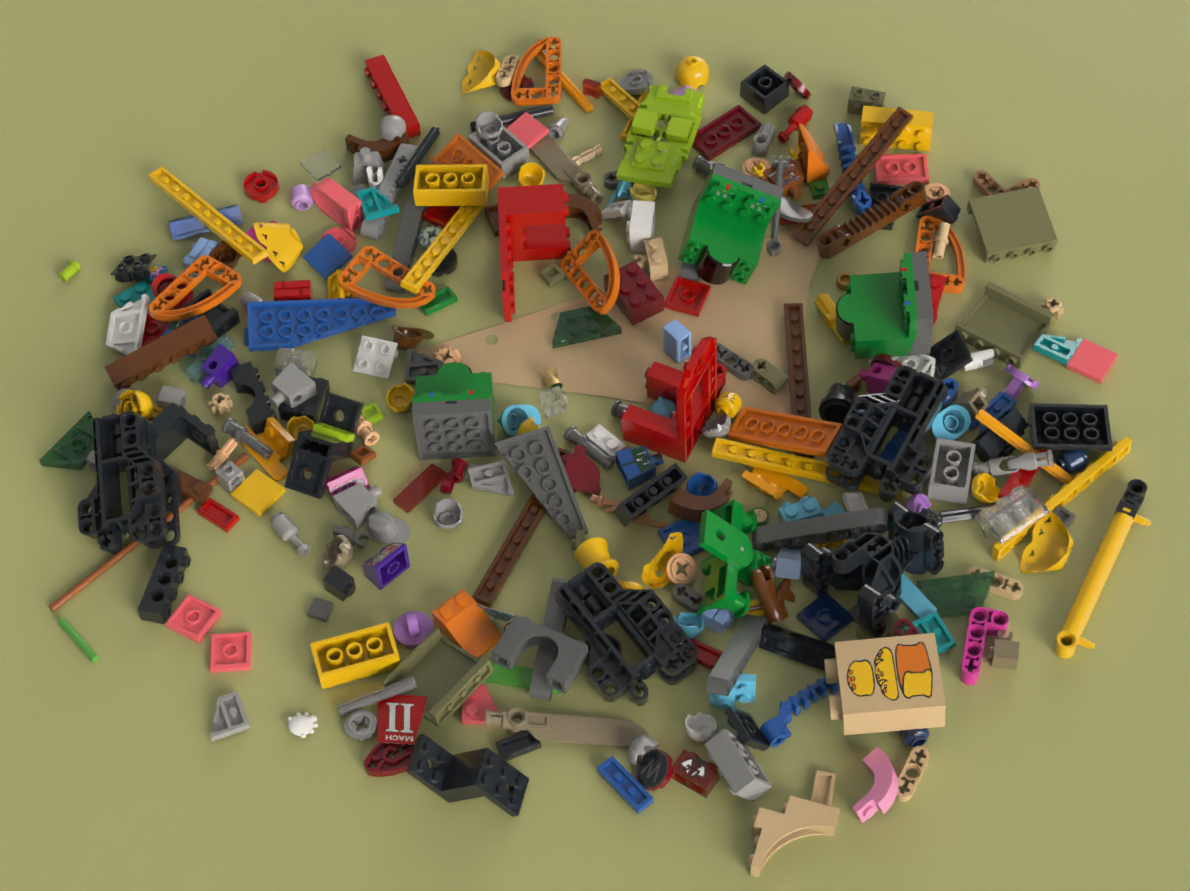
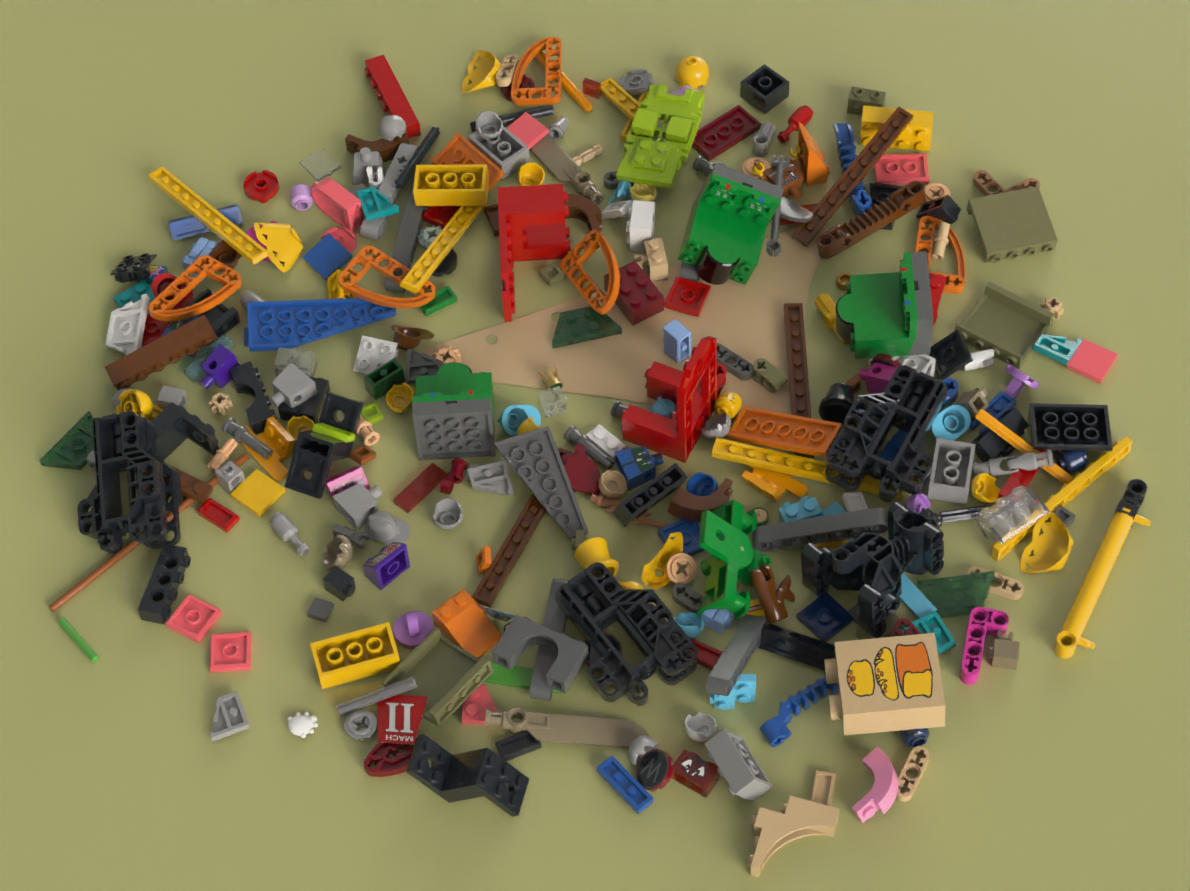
lime pin [58,260,81,282] -> none
red brick [273,280,313,301] -> none
black plate [724,706,770,751] -> none
sand blue brick [772,547,802,580] -> none
dark red tile [784,71,812,100] -> none
green plate [809,179,830,200] -> none
none -> dark green brick [363,358,405,400]
none -> orange tile [476,546,491,574]
none -> tan hair [598,470,627,499]

